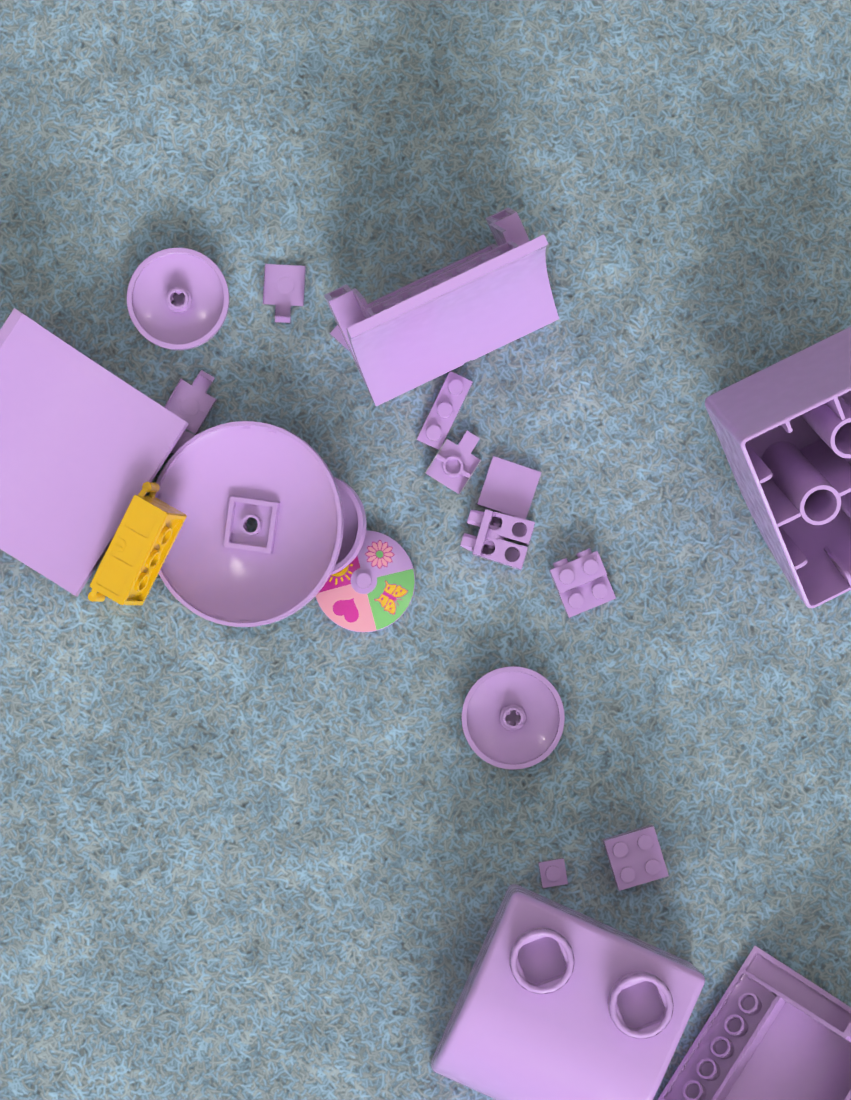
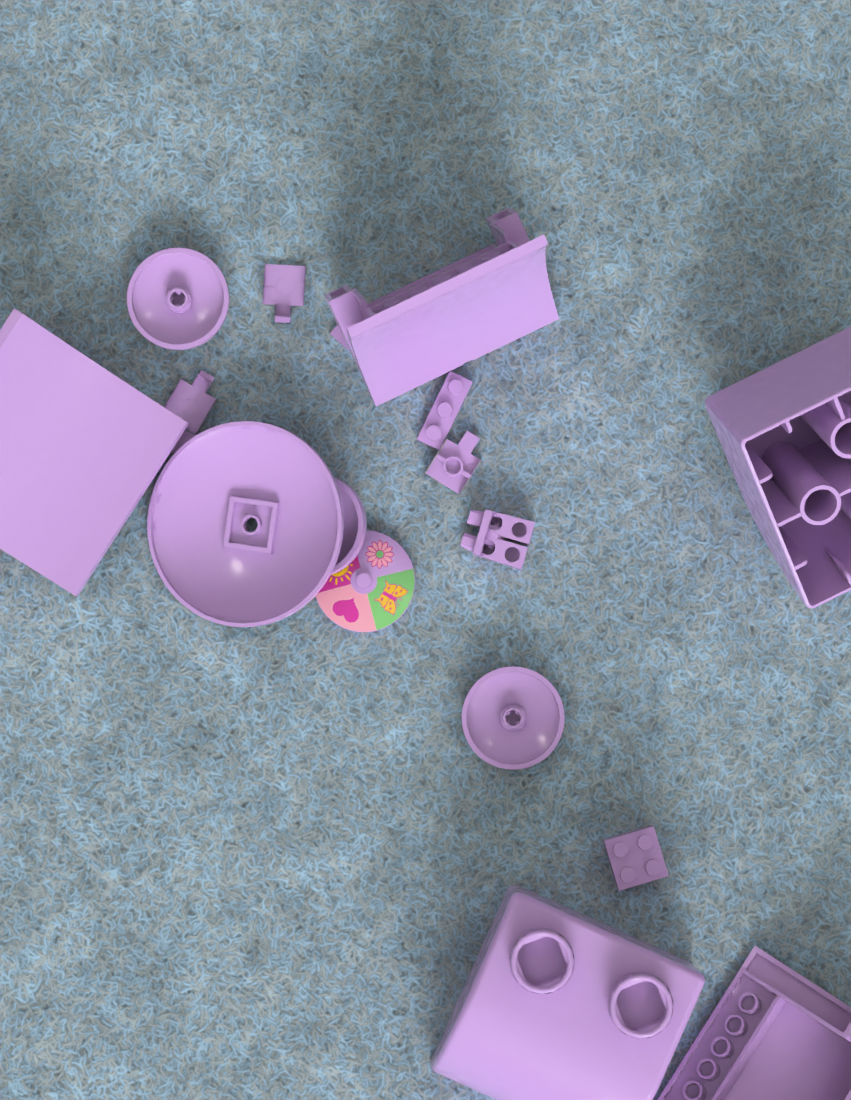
yellow container [88,482,187,605] -> none
lavender tile [477,456,541,520] -> none
lavender plate [538,858,568,888] -> none
lavender plate [549,548,616,618] -> none

